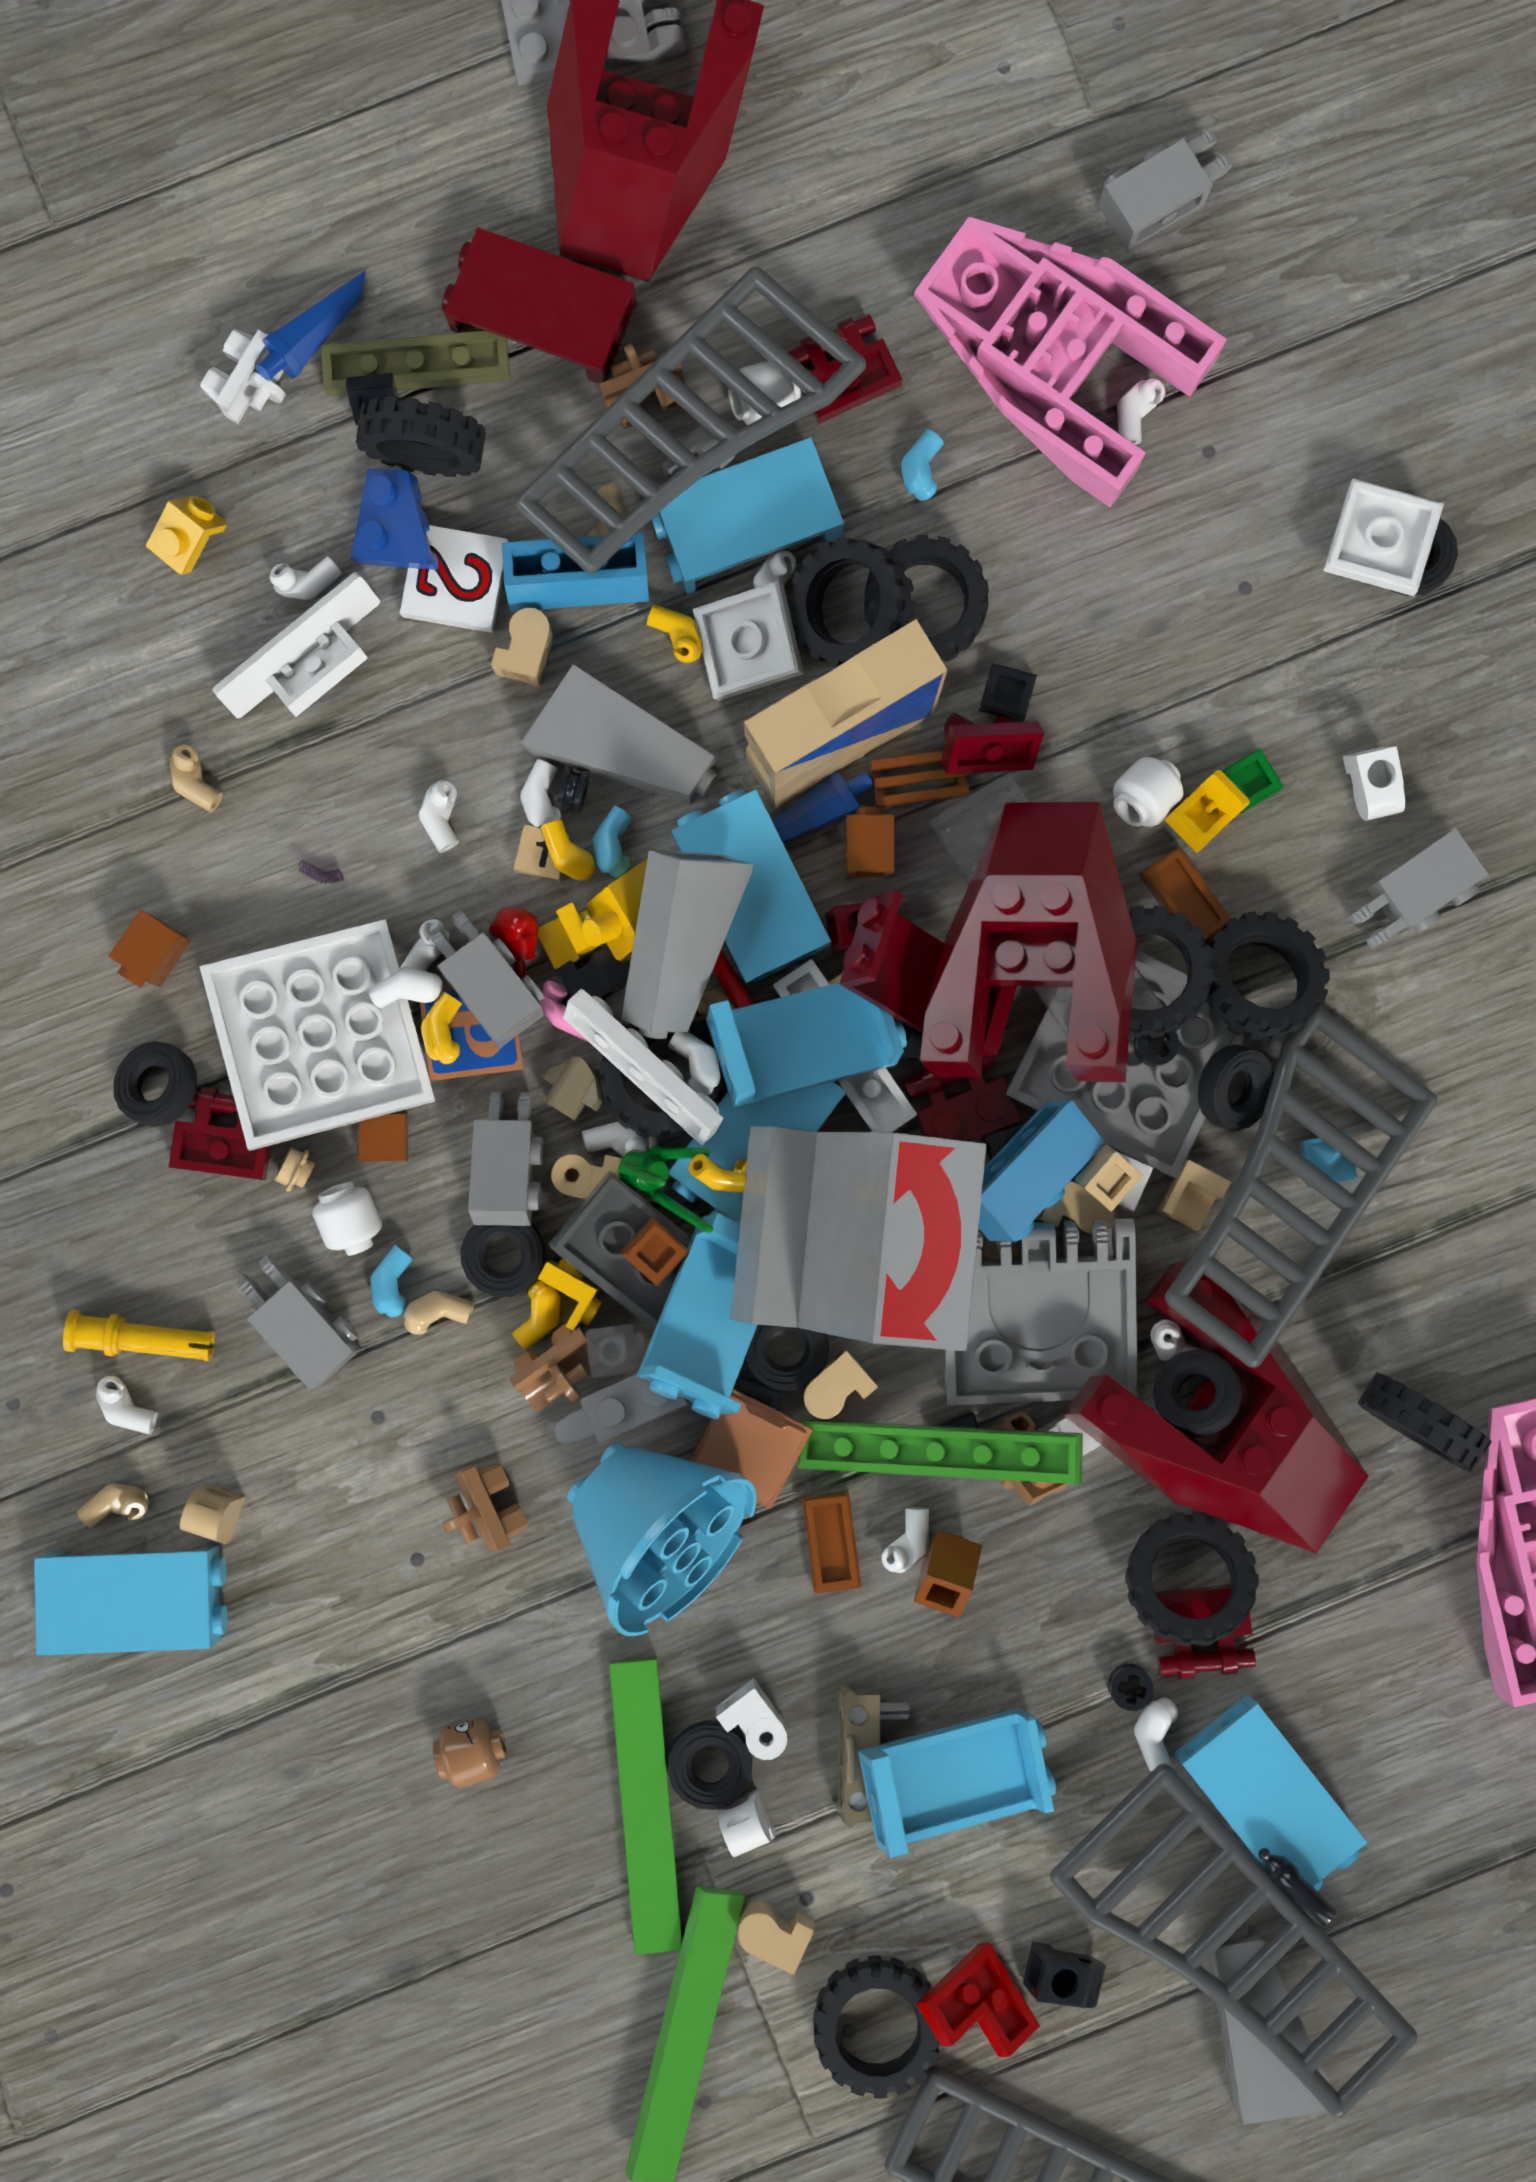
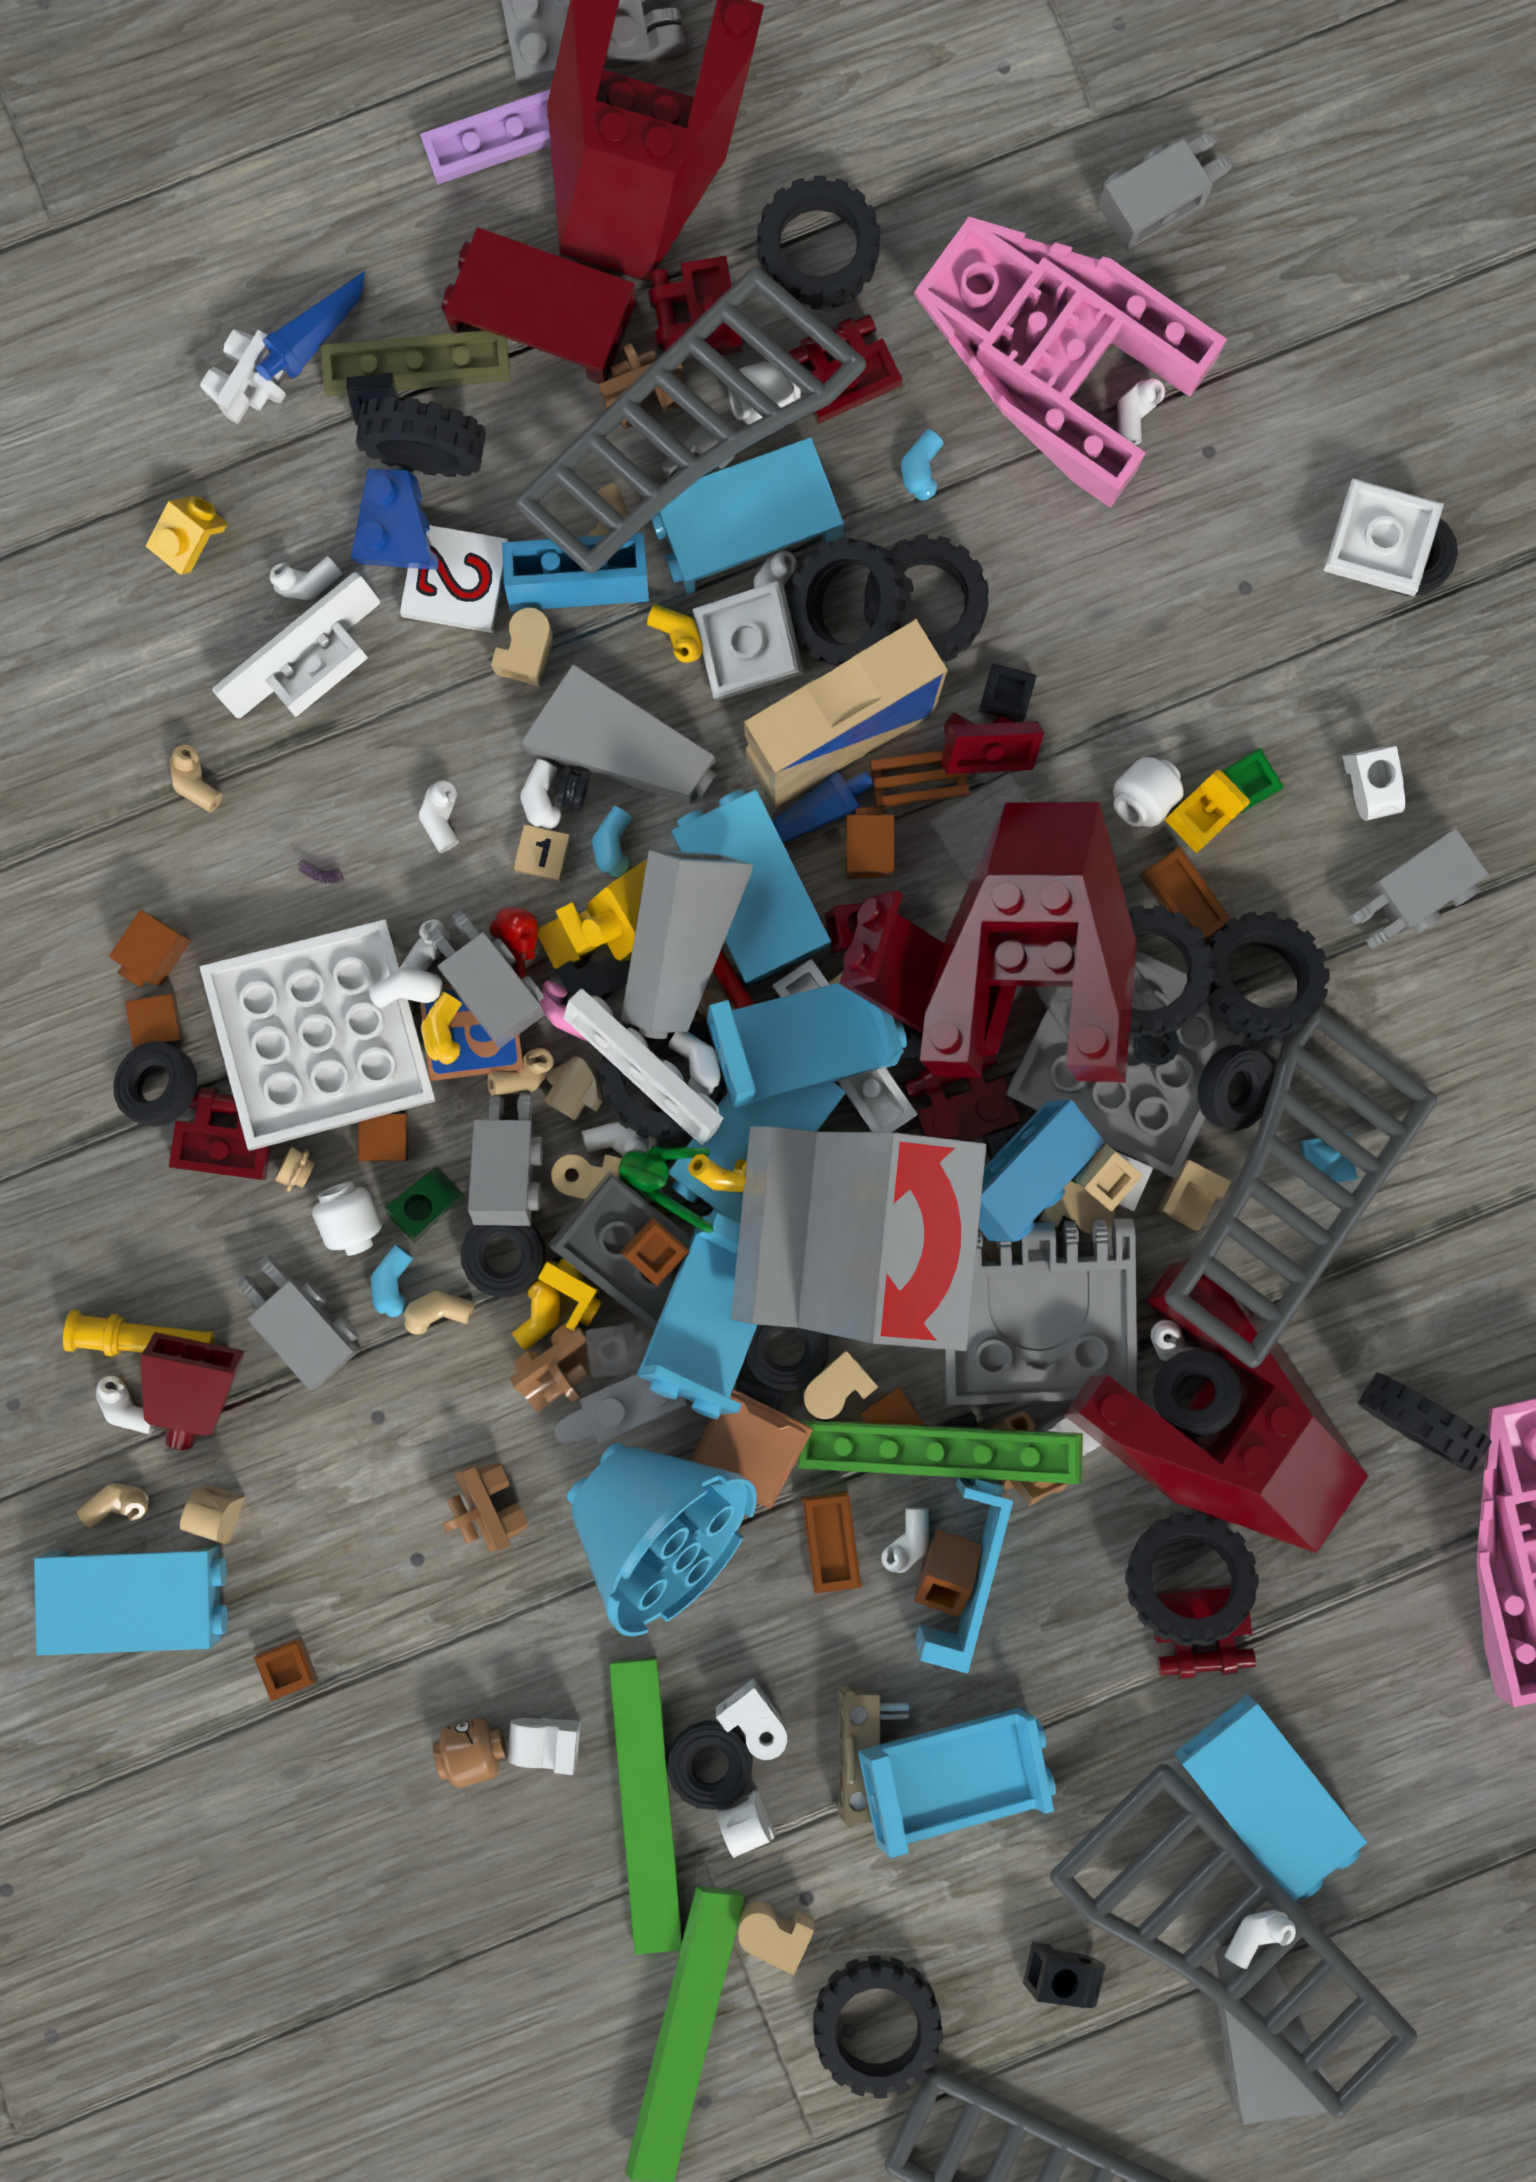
yellow arm [540,819,596,881] -> none
red plate [916,1942,1040,2057] -> none
black bush [1108,1663,1154,1711] -> none
white arm [1134,1697,1178,1772] -> none
black piece [1258,1848,1337,1926] -> none
none -> dark orange tile [125,994,183,1048]
none -> dark red torso [141,1332,244,1450]
none -> dark orange tile [254,1636,318,1701]
none -> dark green leg [385,1167,464,1244]
none -> lavender plate [420,89,551,185]
none -> tan arm [487,1048,554,1096]
none -> white leg [507,1718,581,1775]
none -> dark red plate [648,256,742,355]
none -> black tyre [757,175,880,310]
none -> dark orange tile [859,1386,925,1425]
none -> medium azure panel [914,1477,1013,1674]
none -> white arm [1224,1910,1296,1969]

